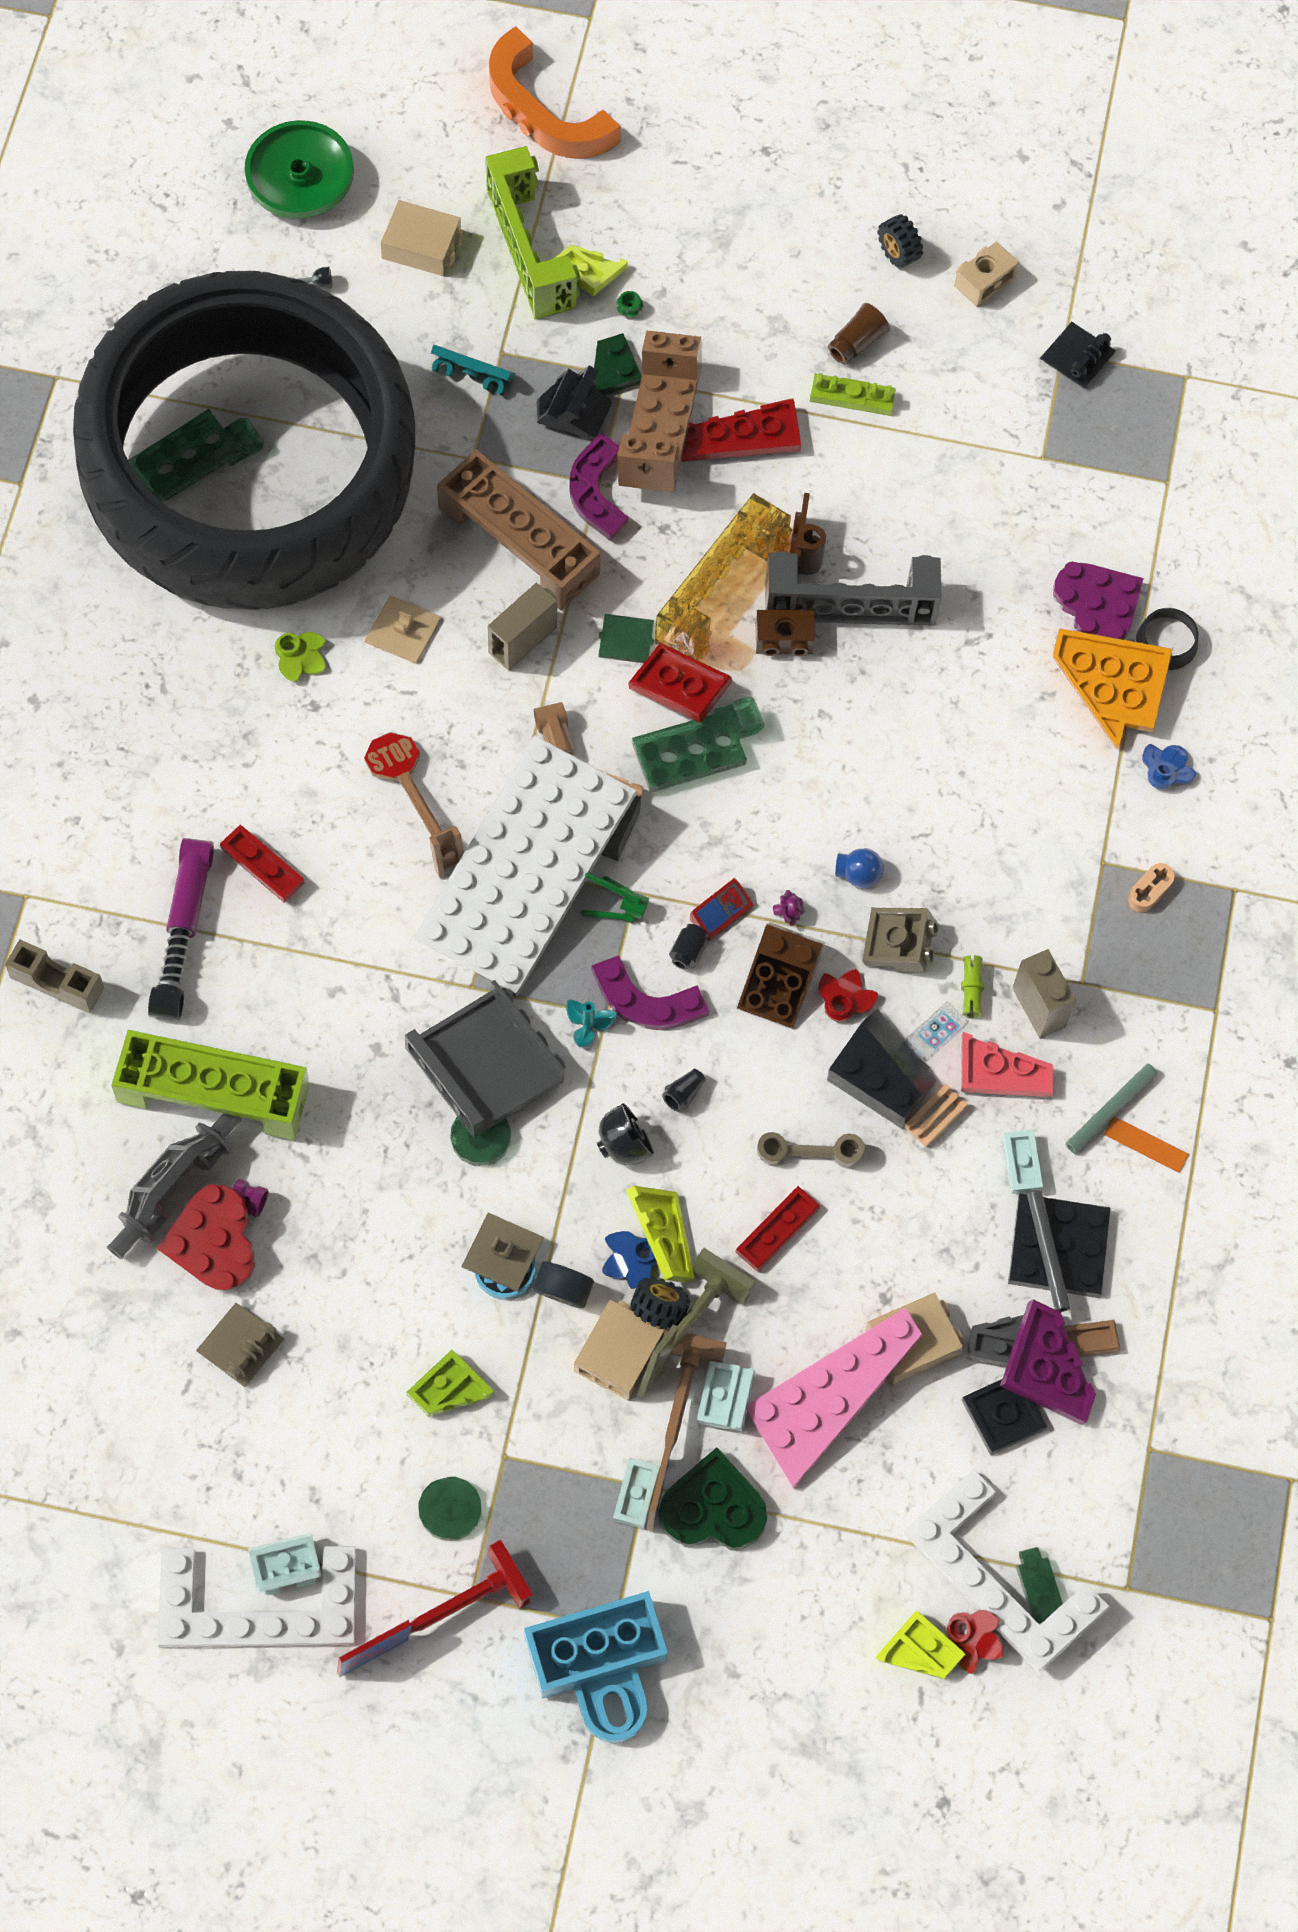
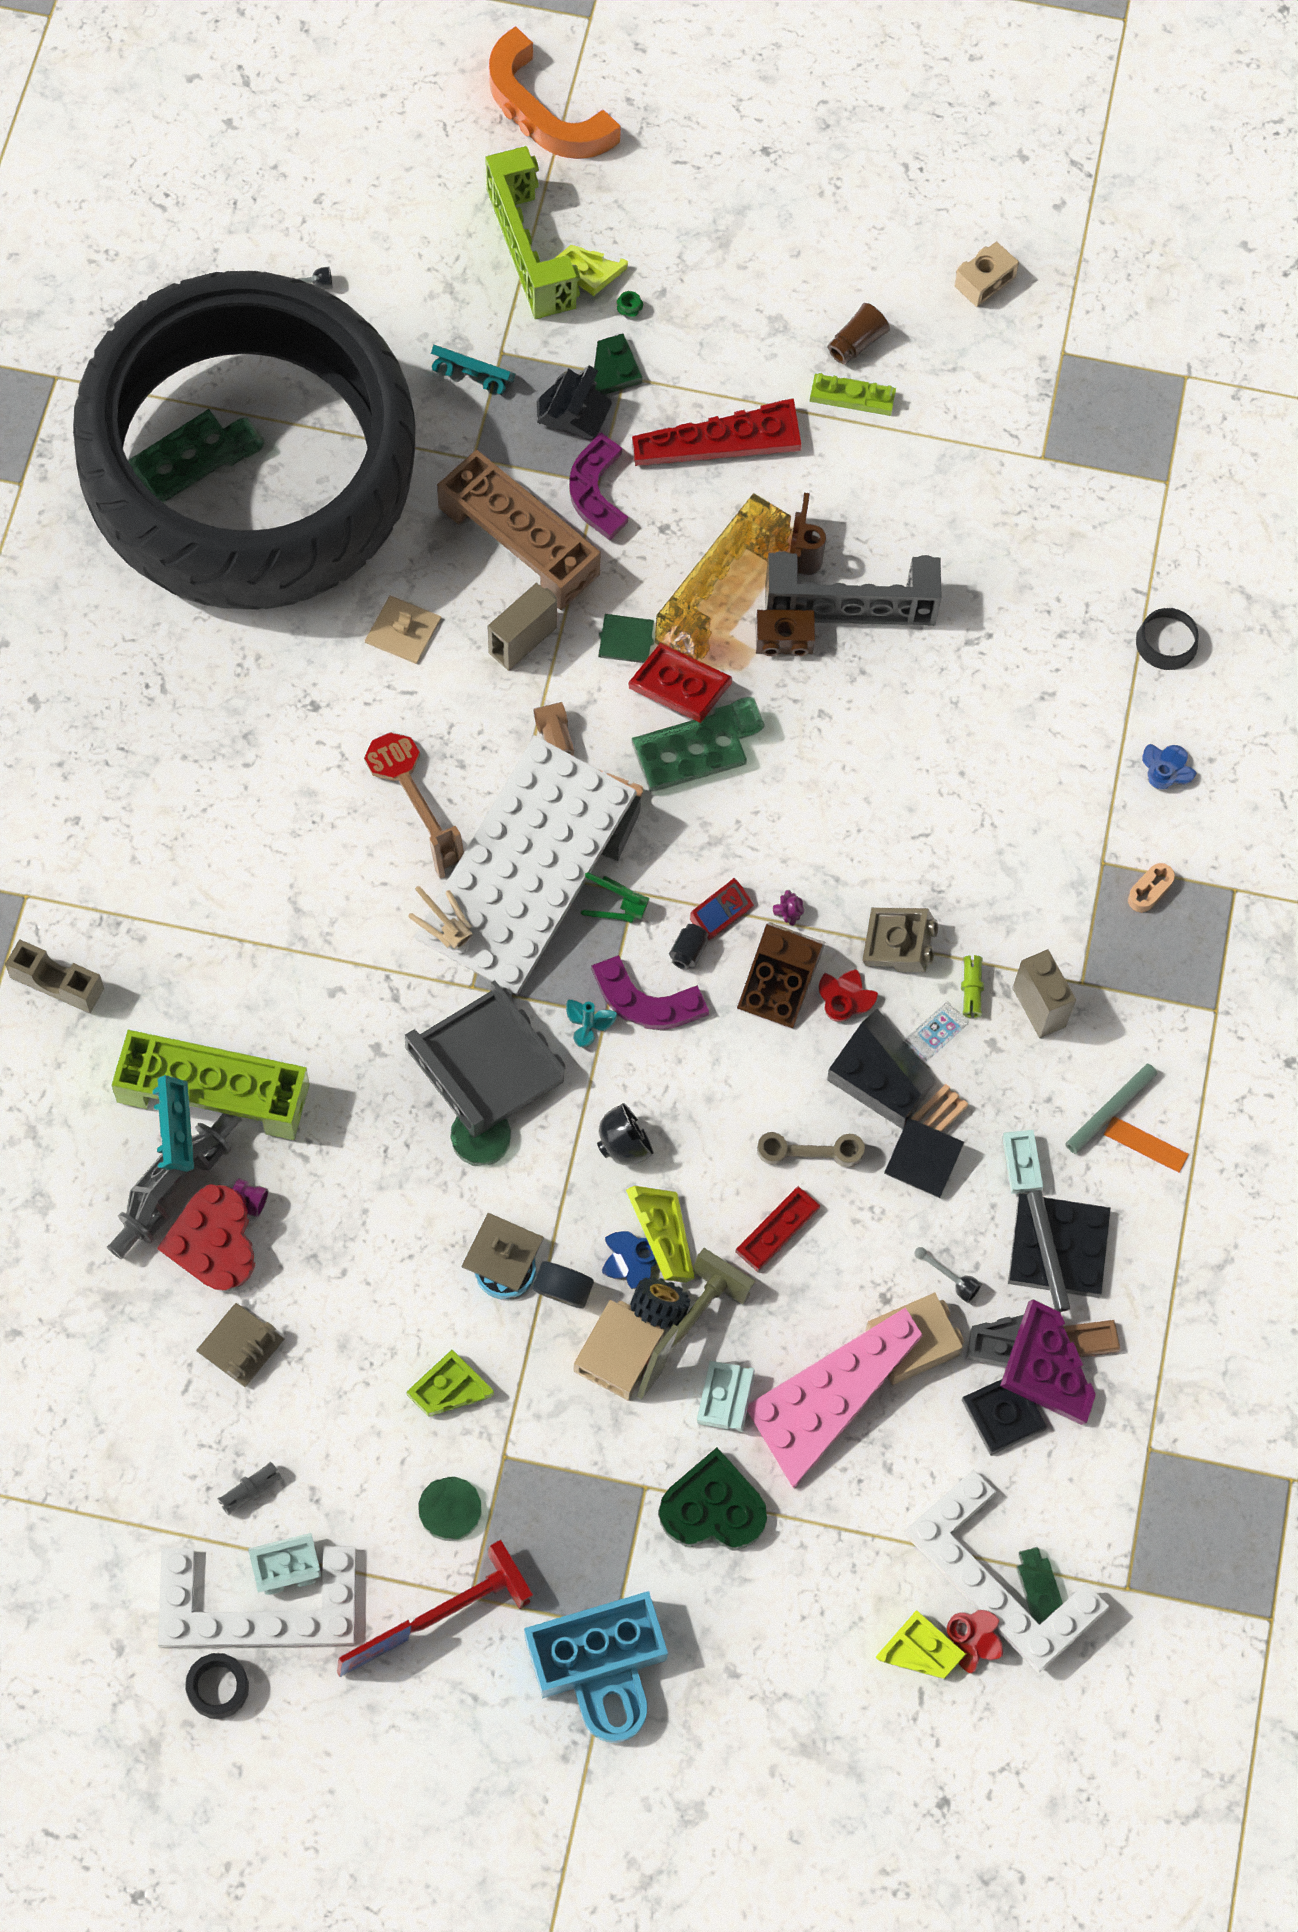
piece [148,838,214,1020] -> none
red plate [220,824,305,903] -> none
green dish [244,120,354,219] -> none
lime plate [275,632,326,682] -> none
tan brick [381,200,464,276] -> none
light aqua plate [613,1457,660,1529] -> none
medium nougat plate [617,330,702,492] -> none
medium nougat piece [646,1328,727,1532] -> none
black cone [662,1068,706,1112] -> none
blue piece [835,848,884,889] -> none
black wheel [877,214,923,268] -> none
coral wing [961,1032,1053,1097] -> none
black hinge [1040,321,1116,388] -> none
magenta plate [1053,561,1144,640] -> none
light orange wing [1053,628,1172,749] -> none
none -> teal plate [153,1075,194,1172]
none -> black tyre [185,1653,249,1719]
none -> dark grey pin [217,1462,282,1516]
none -> tan plant [408,886,473,950]
none -> black tile [884,1117,965,1198]
none -> hinge [914,1247,982,1303]

